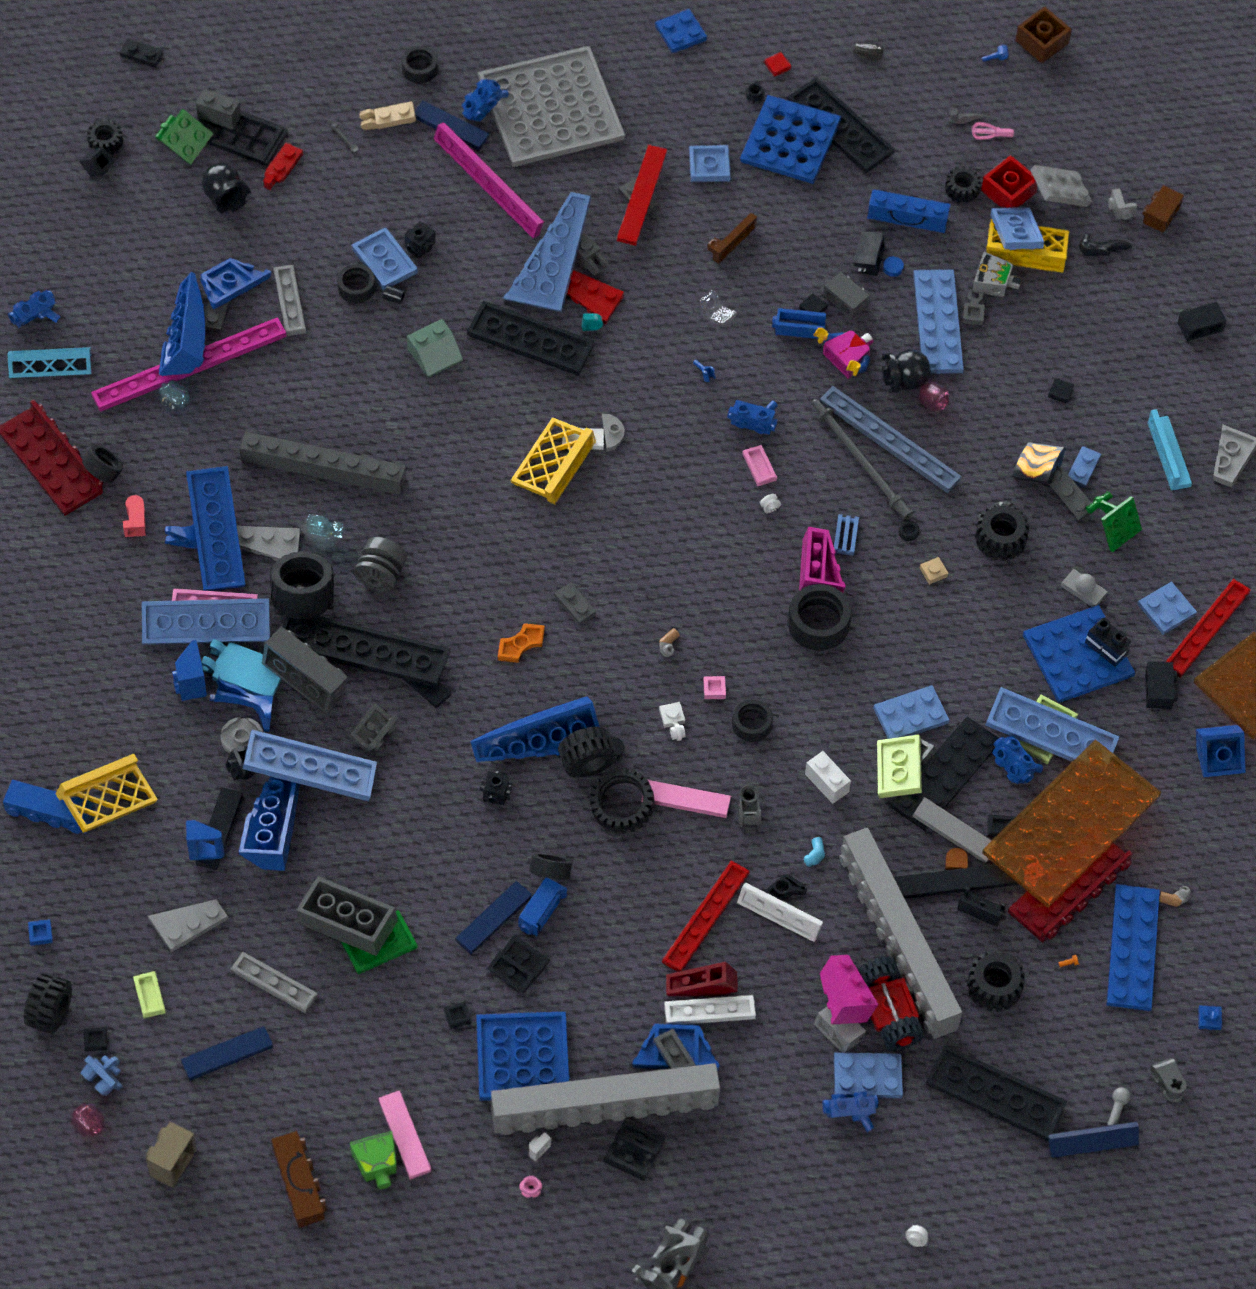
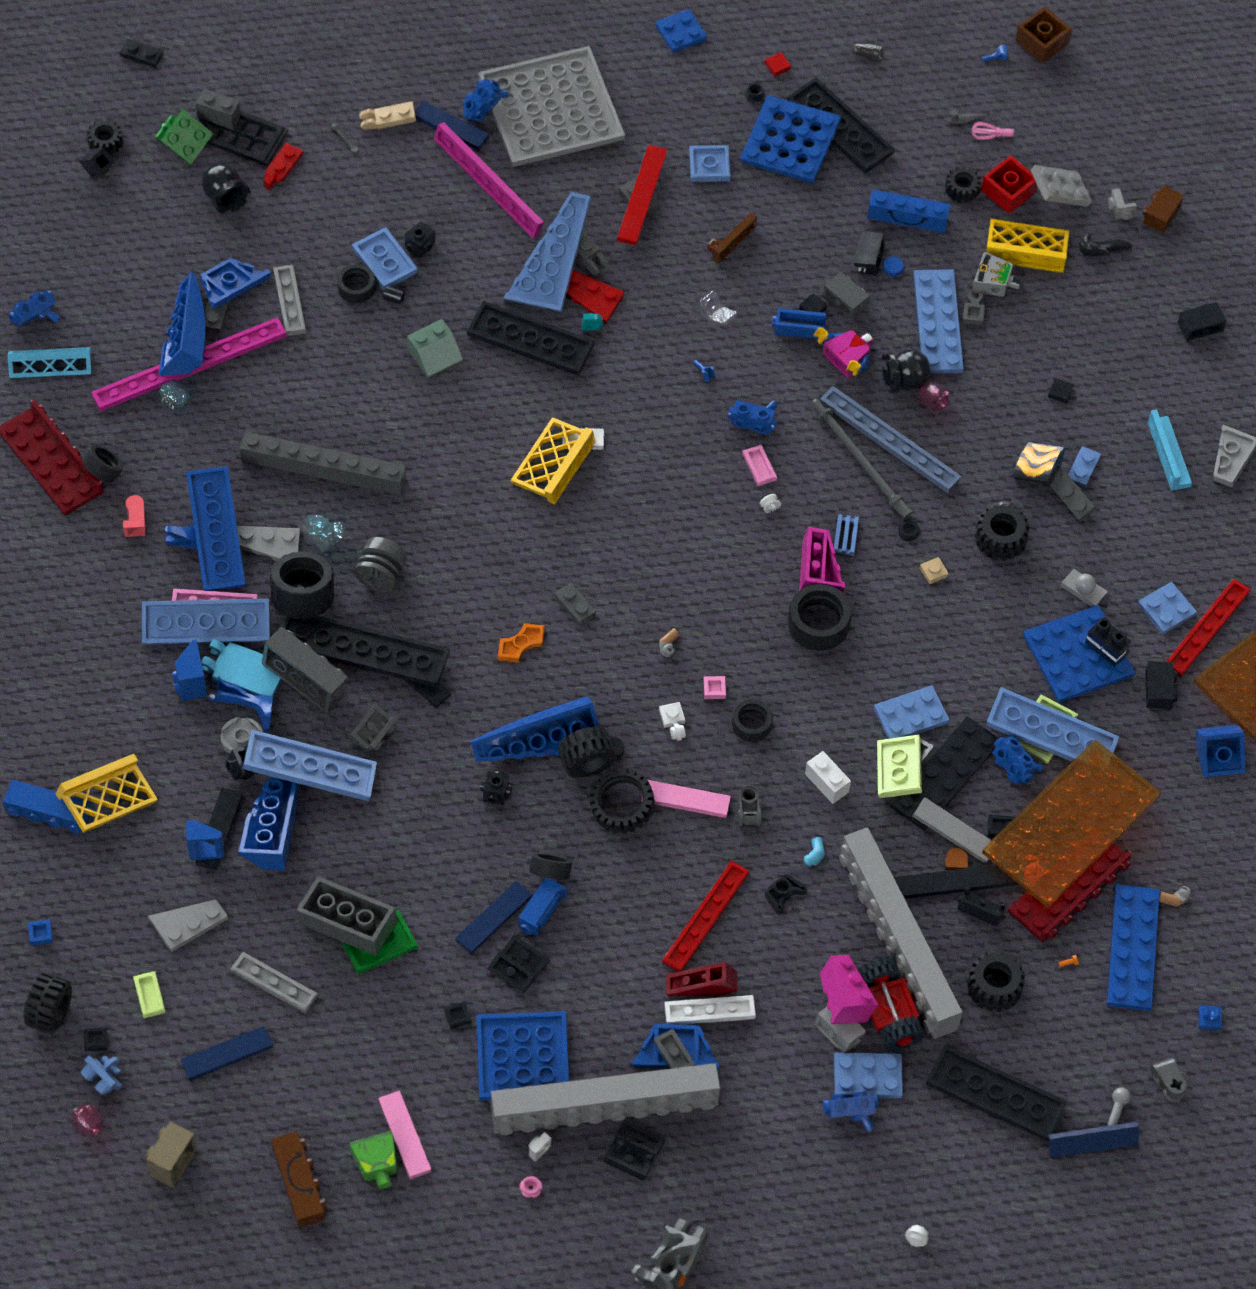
black tyre [401,46,438,84] -> none
light grey plate [602,414,625,452] -> none
white tile [737,883,823,942] -> none
medium blue plate [991,207,1044,250] -> none
green plate [1086,491,1142,552] -> none

